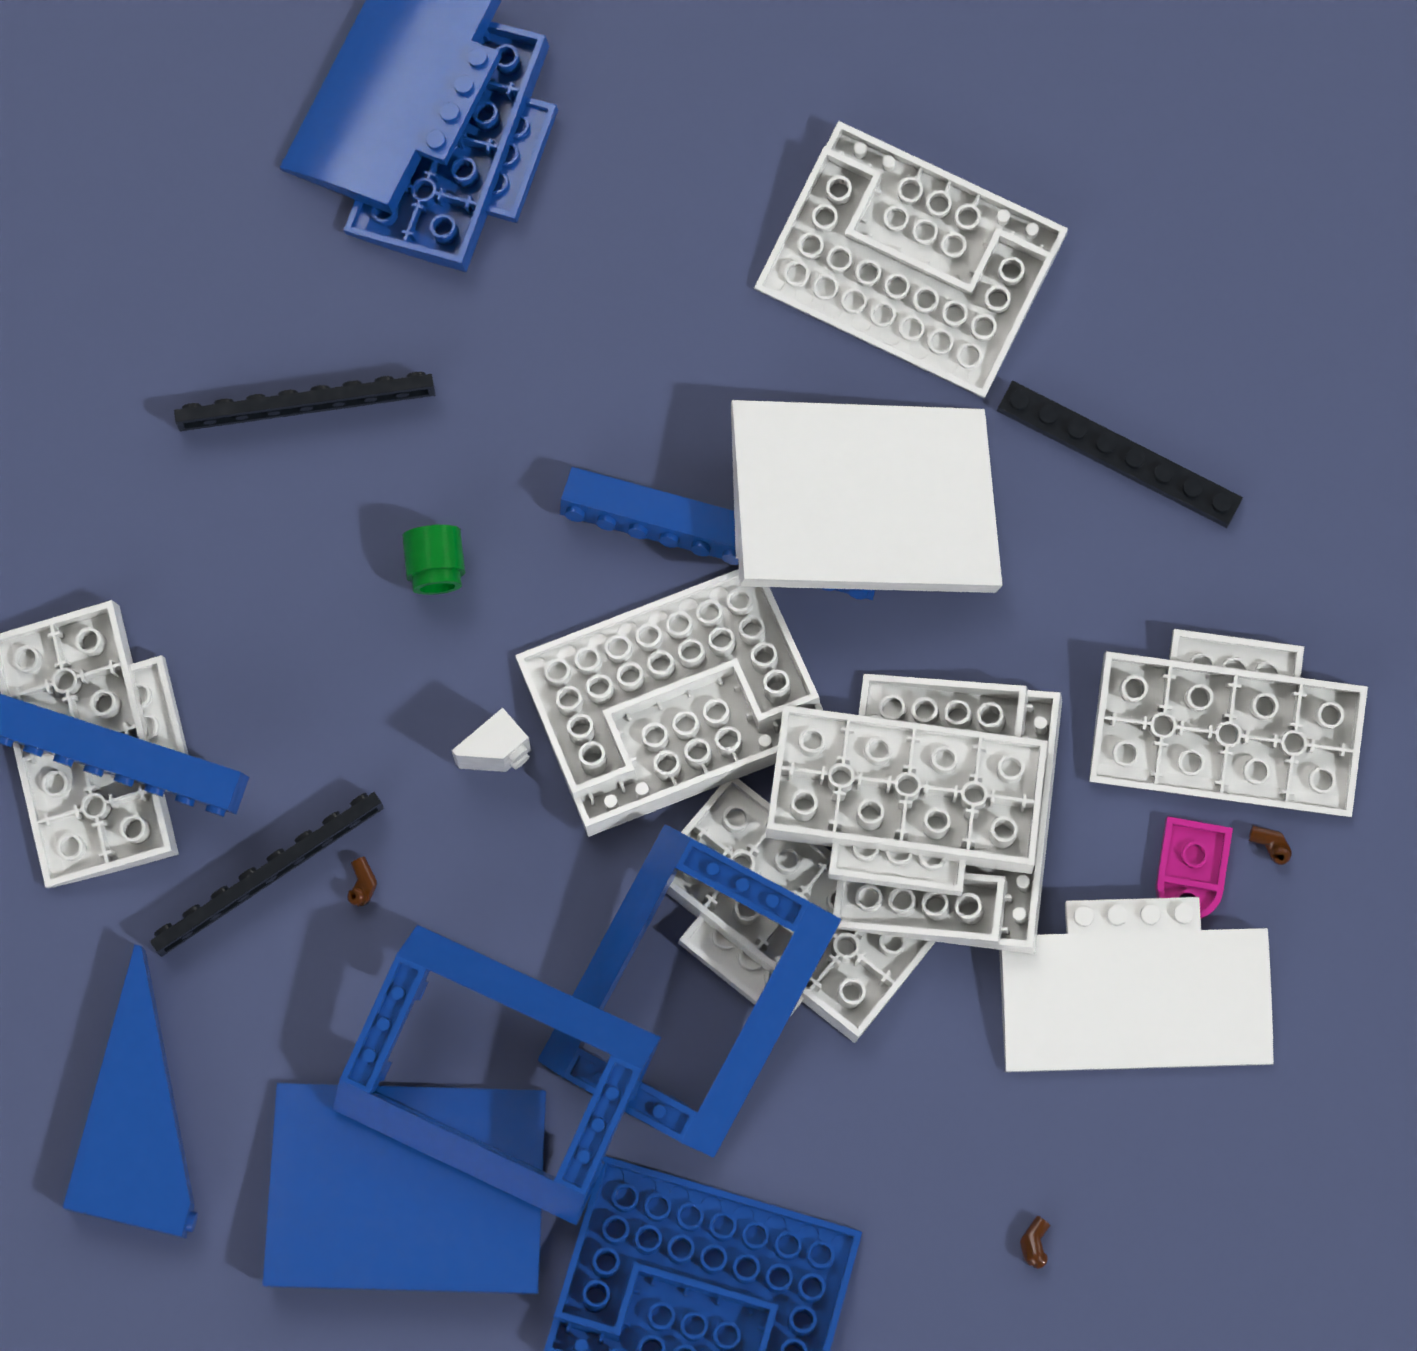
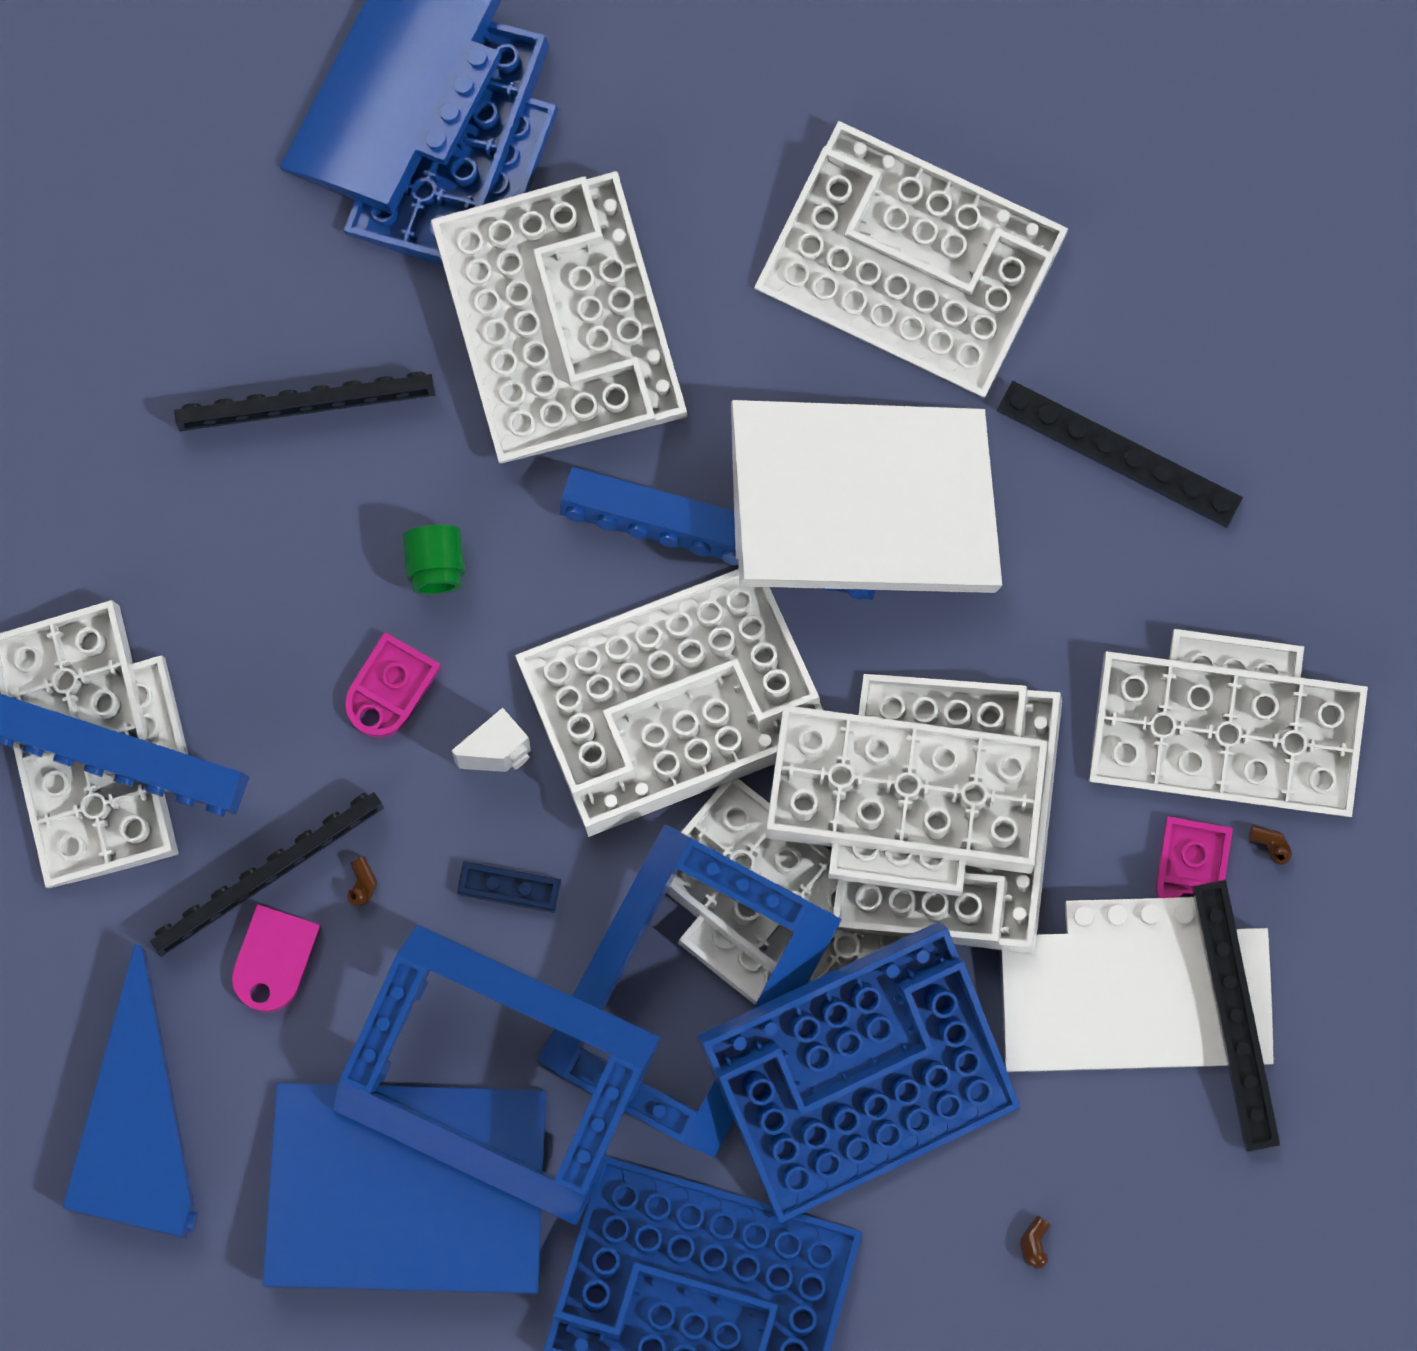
none -> dark pink tile [232,904,321,1012]
none -> dark pink tile [345,632,441,738]
none -> white slope [431,171,688,464]
none -> dark blue tile [457,861,561,913]
none -> blue slope [697,921,1021,1224]
none -> black plate [1191,880,1280,1152]

